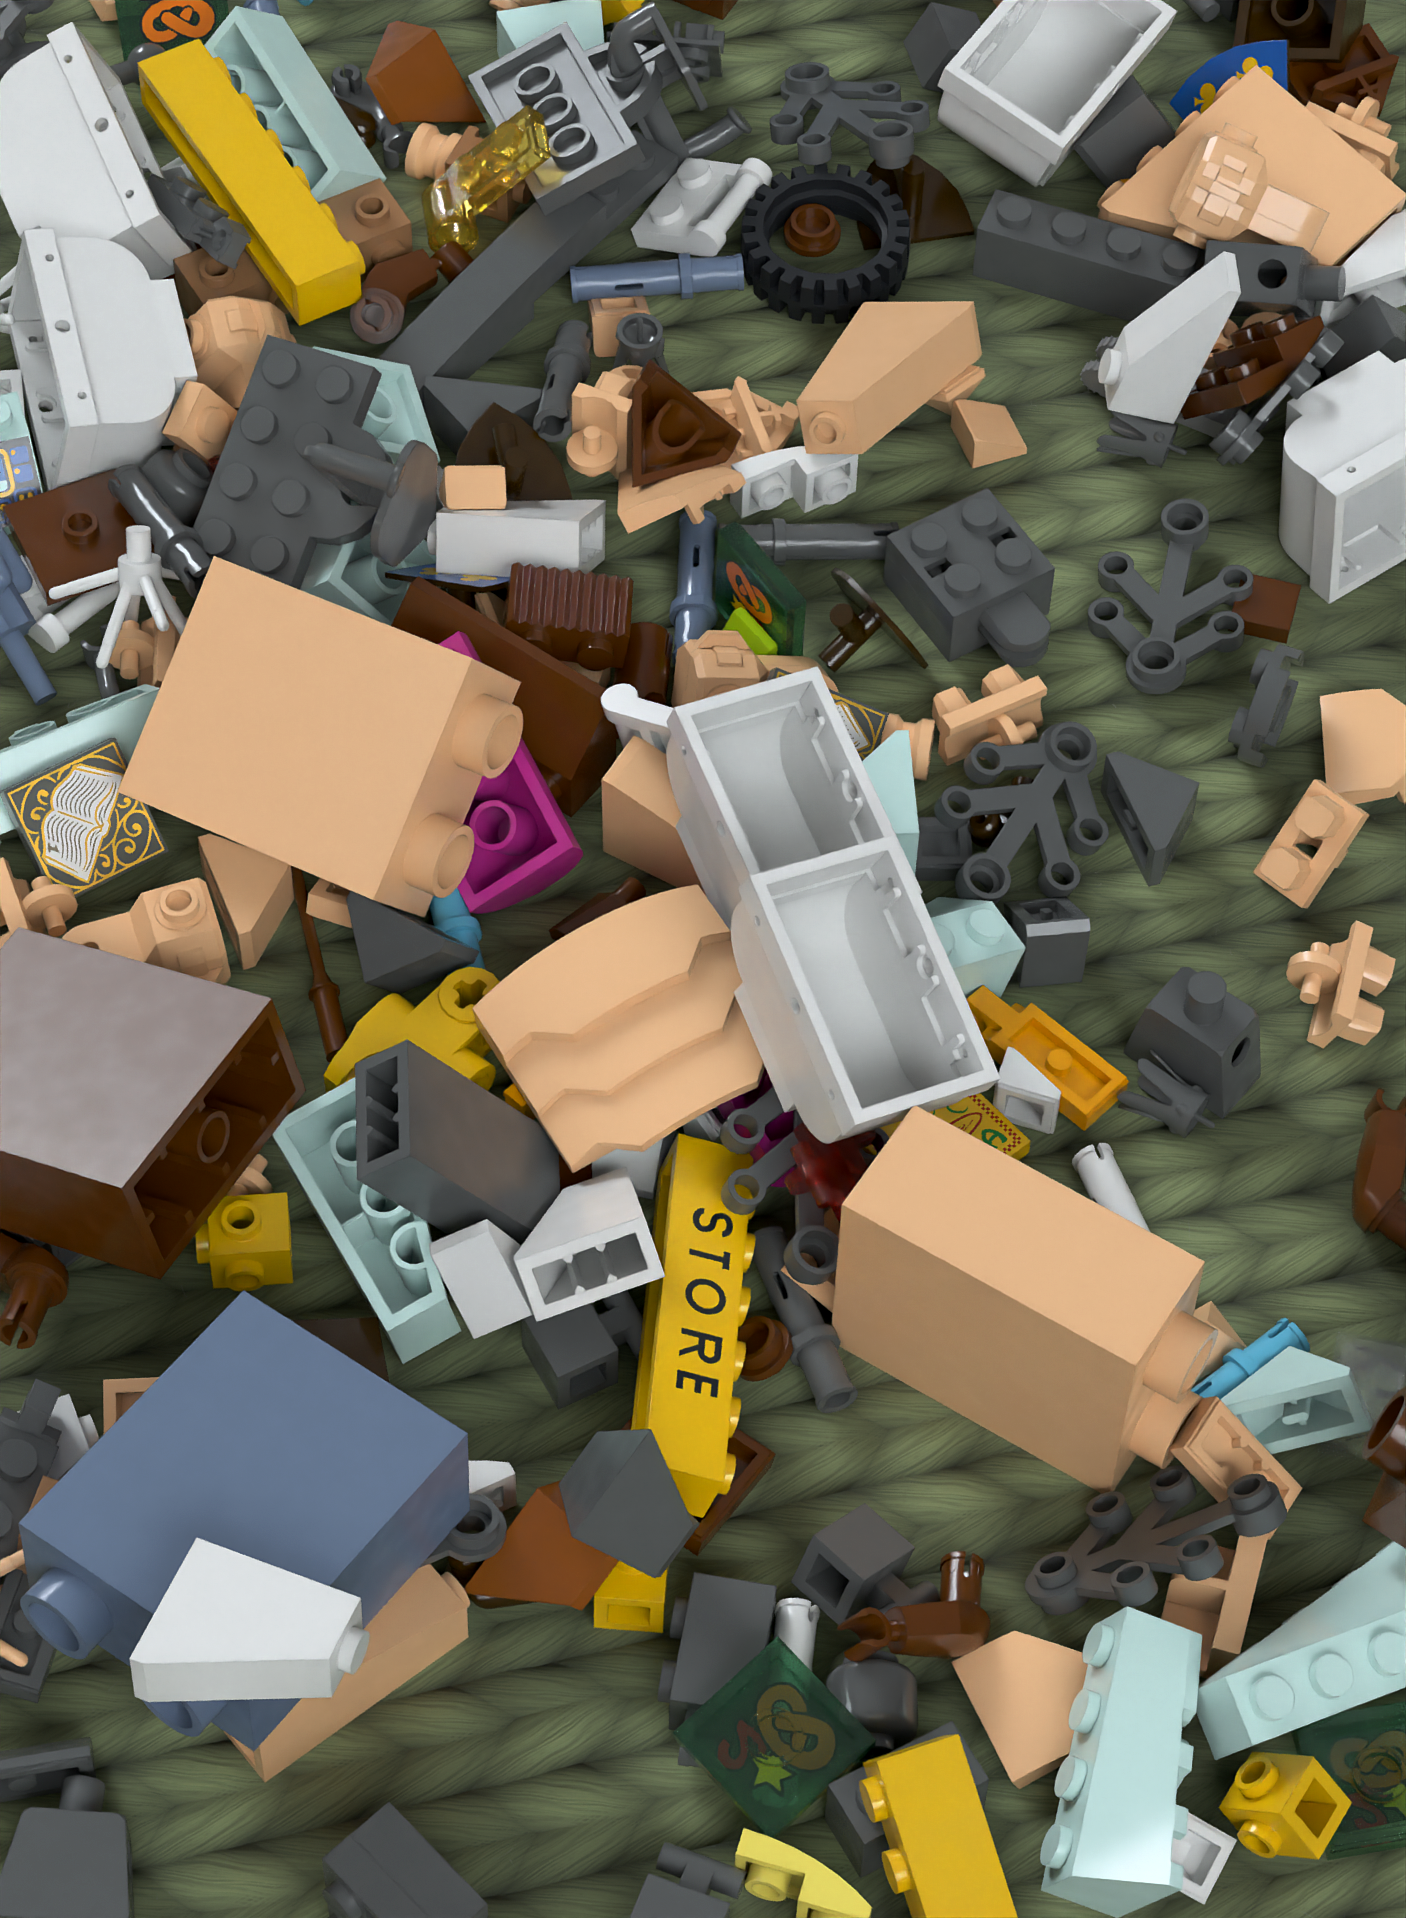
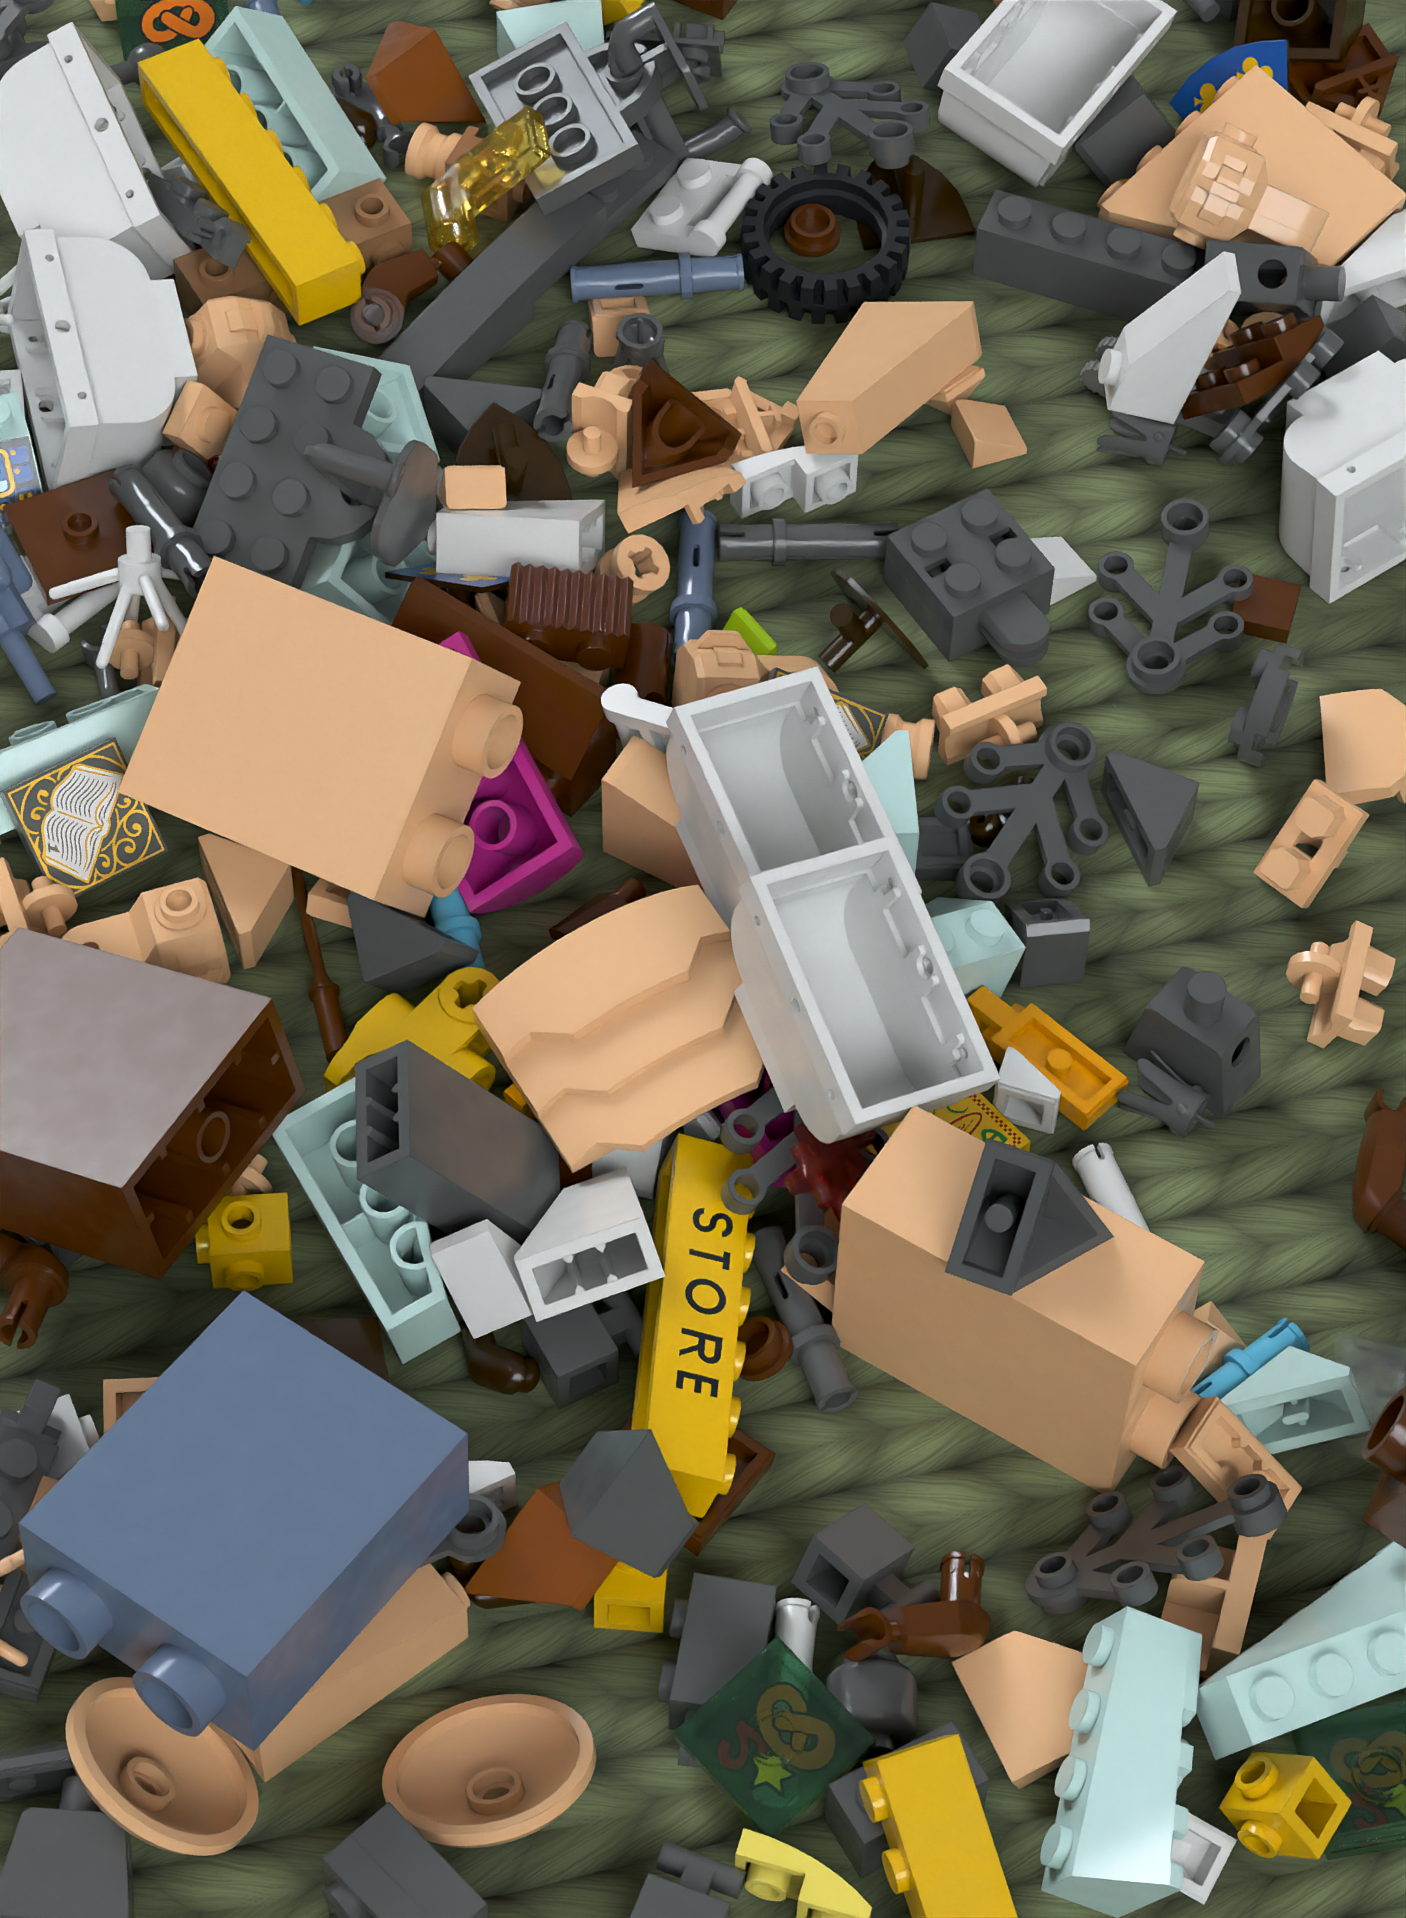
white slope [129,1538,370,1702] -> none
clear green tile [715,521,806,656] -> none
none -> light nougat dish [66,1677,259,1856]
none -> light nougat dish [382,1694,596,1848]
none -> dark brown arm [459,1319,540,1395]
none -> light nougat wheel [594,534,670,606]
none -> dark grey slope [945,1138,1114,1296]
none -> white slope [1030,537,1097,605]

